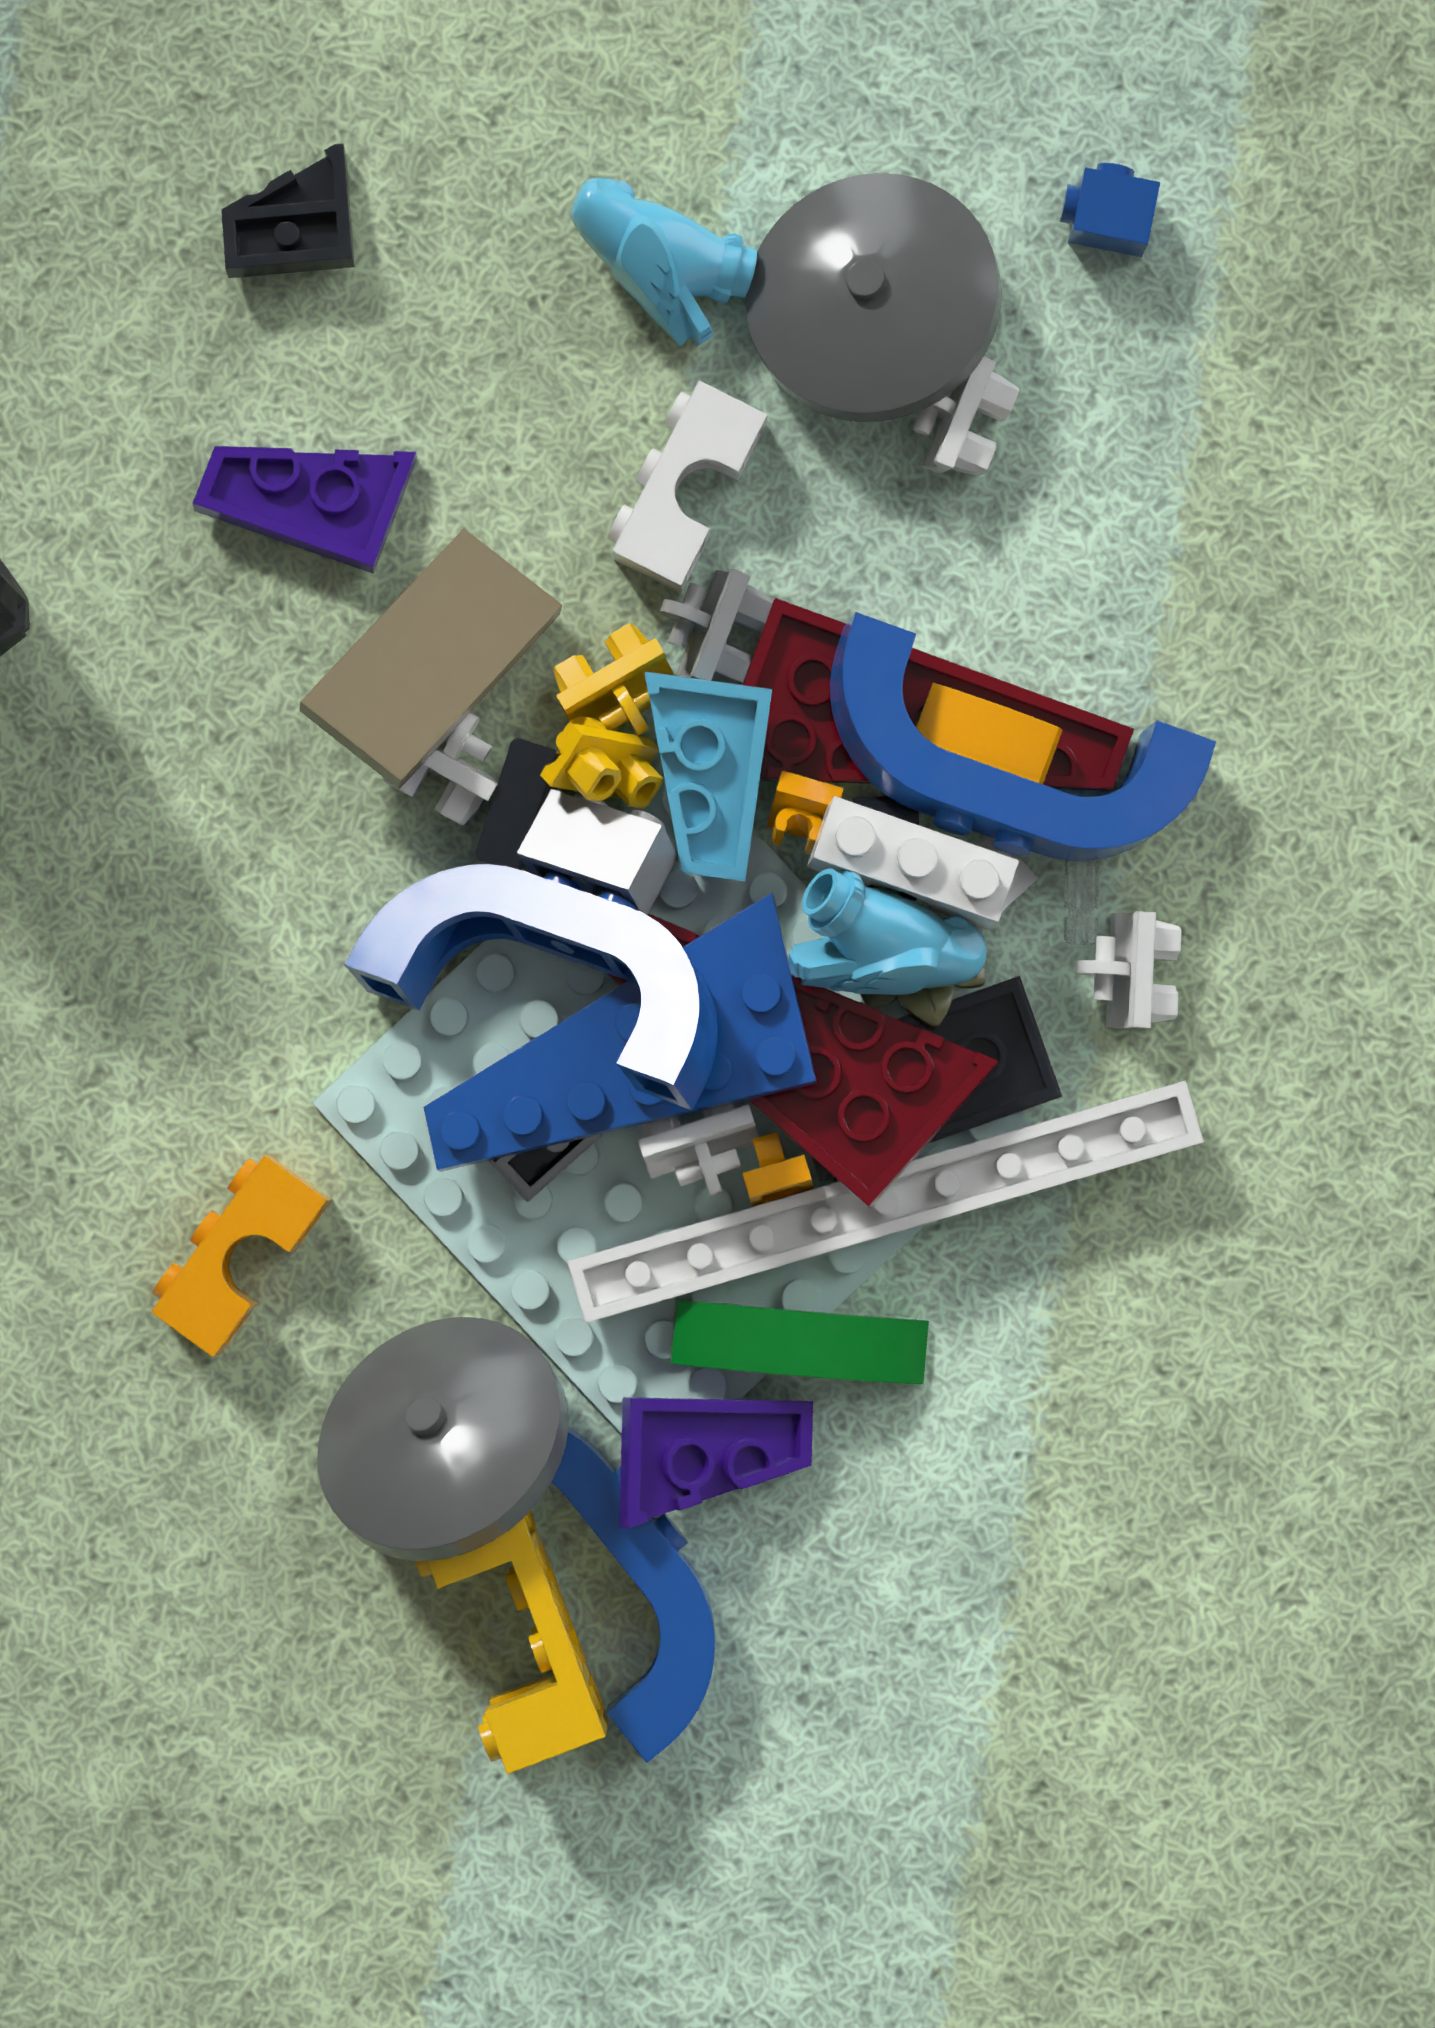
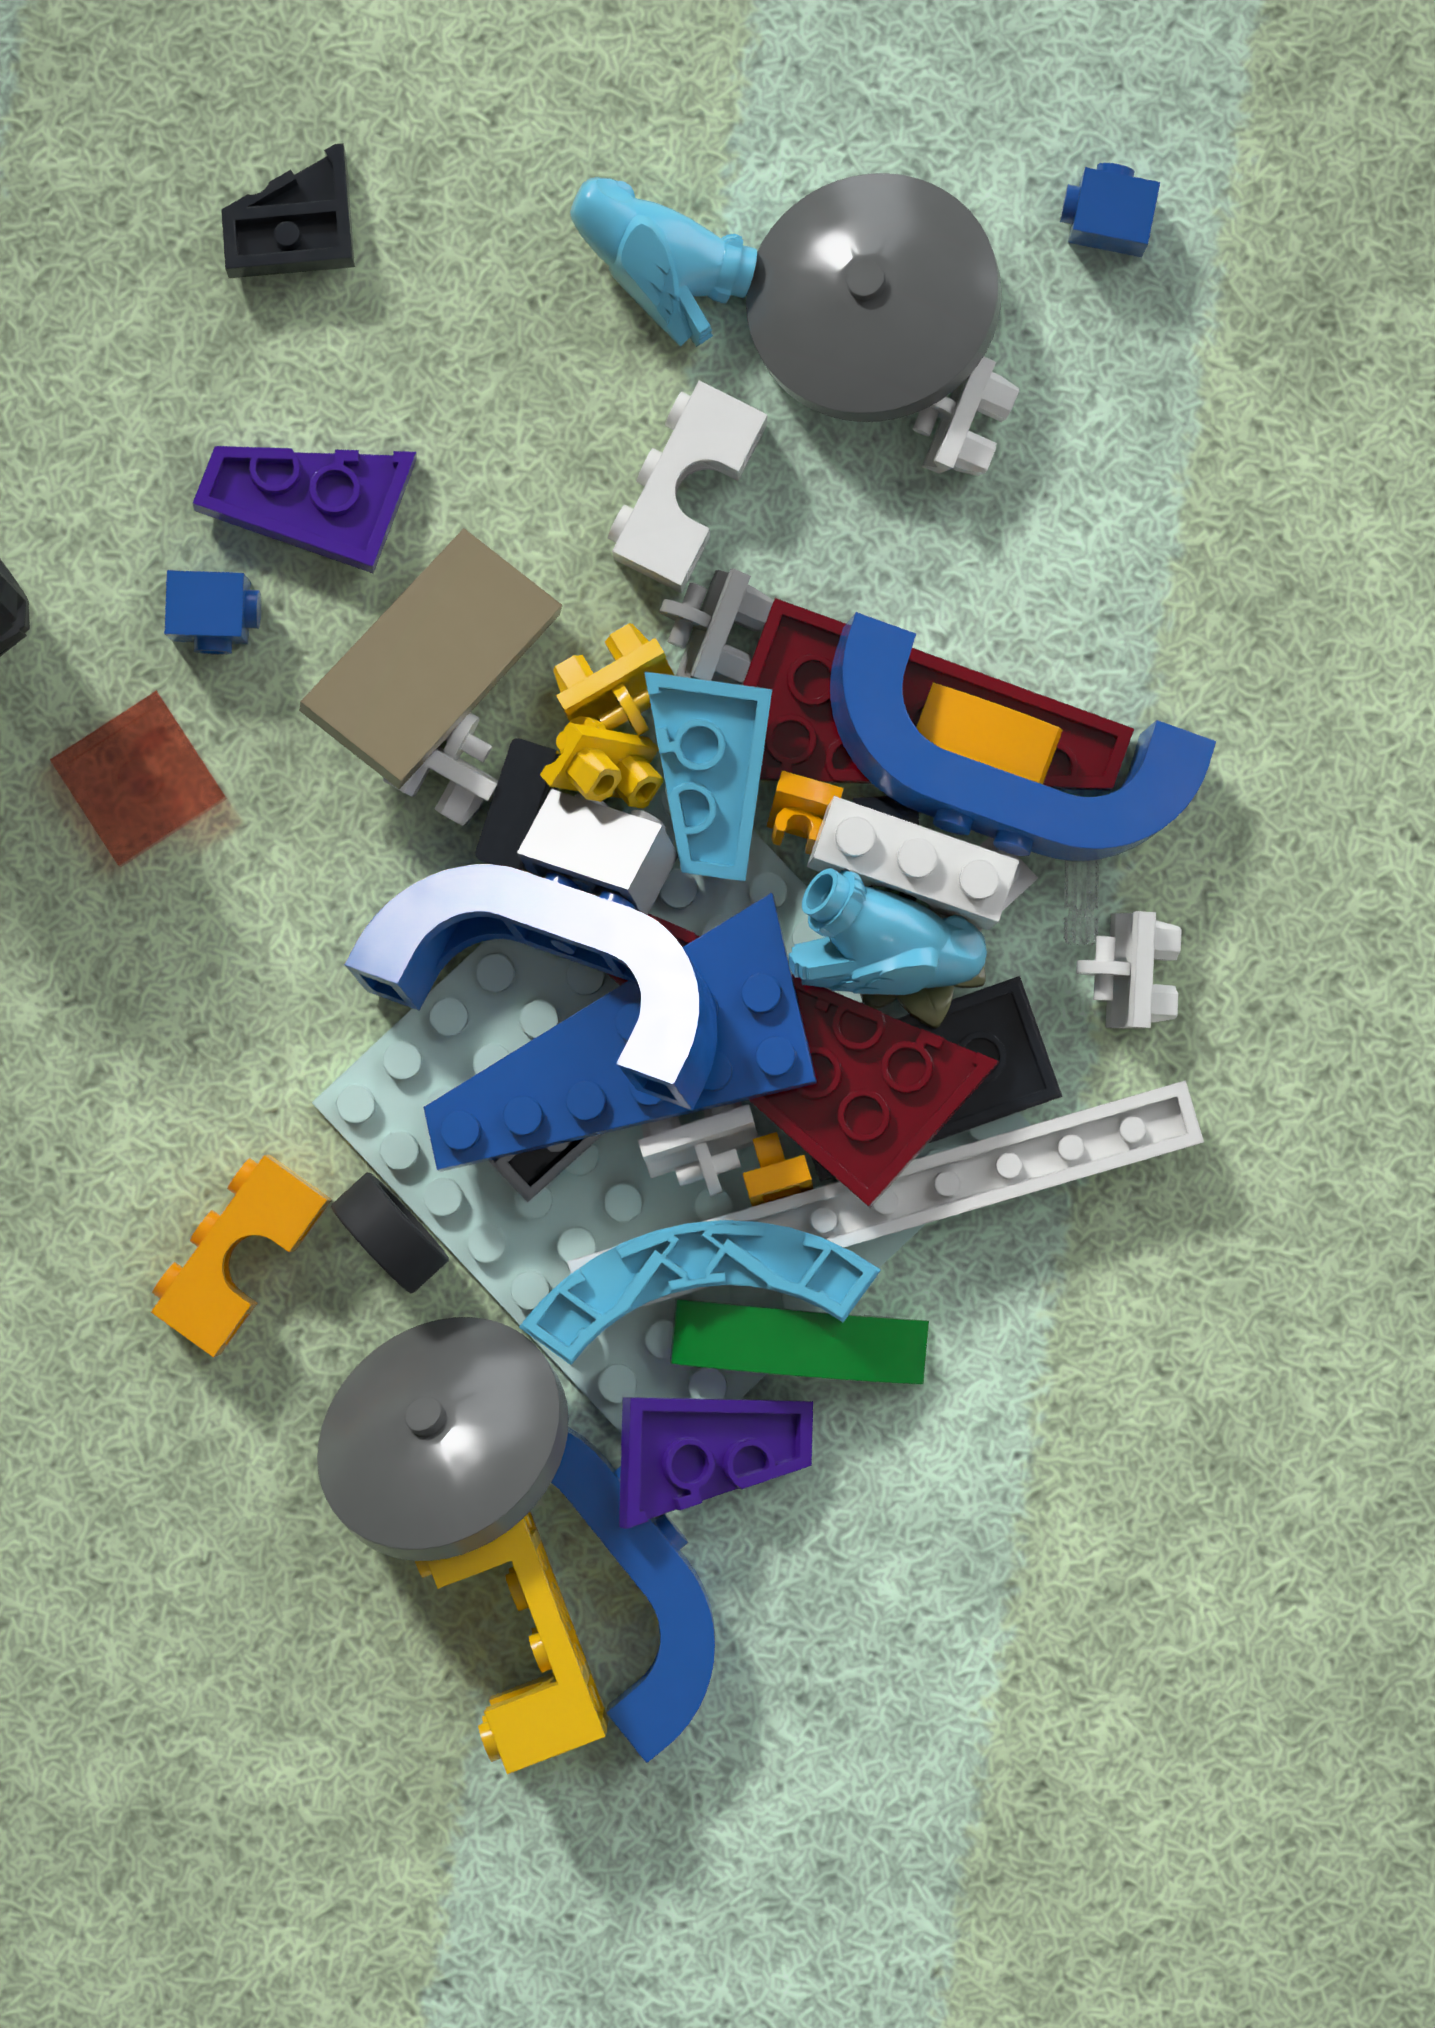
none -> clear red tile [50,690,227,867]
none -> blue brick [164,570,261,655]
none -> black tyre [331,1173,449,1293]
none -> medium azure tile [519,1220,881,1365]

